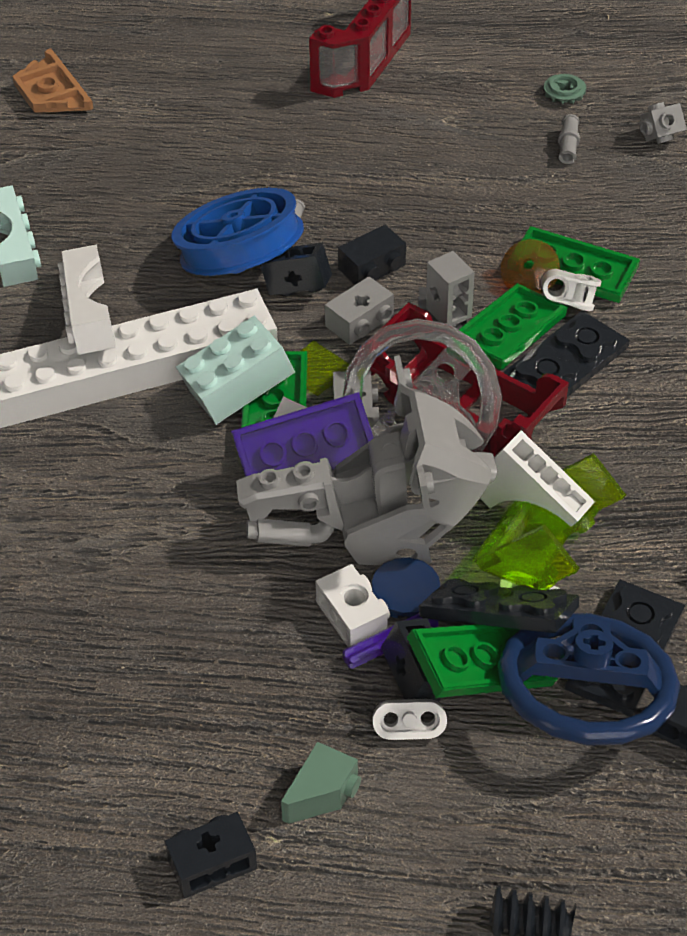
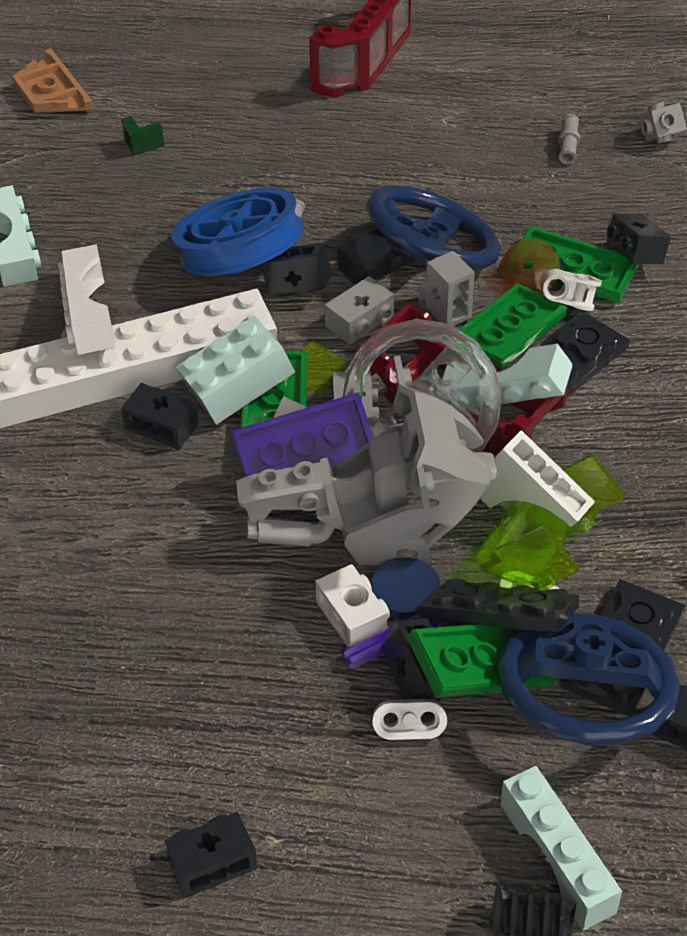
sand green slope [281,742,361,824] -> none
sand green gear [544,74,586,105] -> none
none -> dark green panel [121,116,164,156]
none -> black brick [121,383,199,450]
none -> dark blue piece [366,185,501,270]
none -> light aqua arch [438,344,573,409]
none -> light aqua arch [500,766,622,931]
none -> black brick [606,213,671,264]

